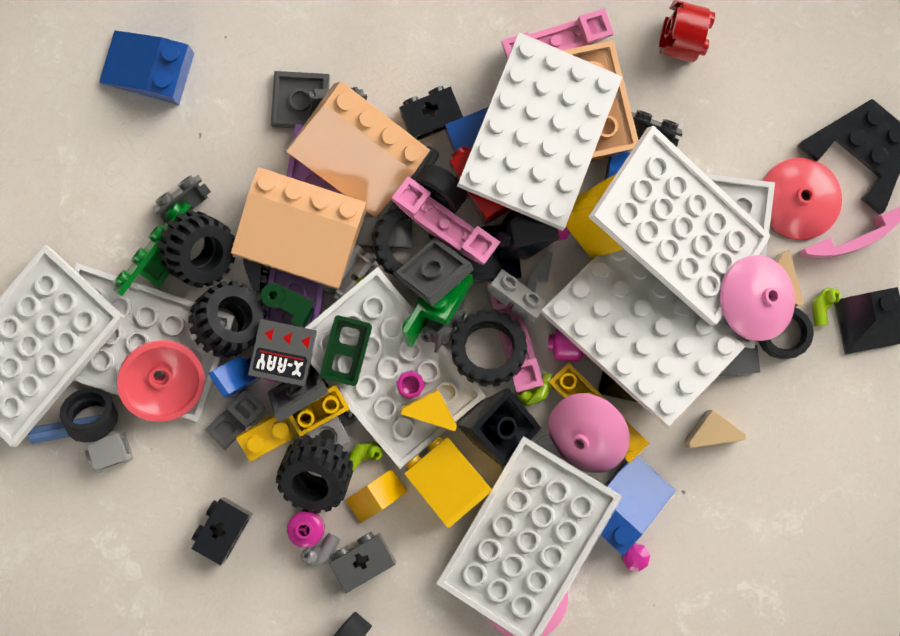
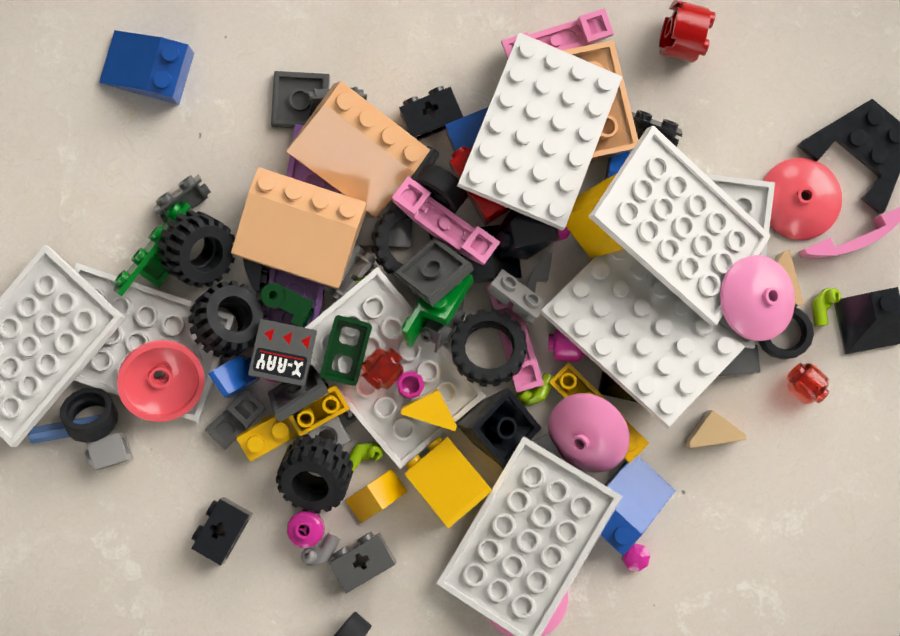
none -> clear red head [361,348,404,391]
none -> clear red head [786,363,830,404]

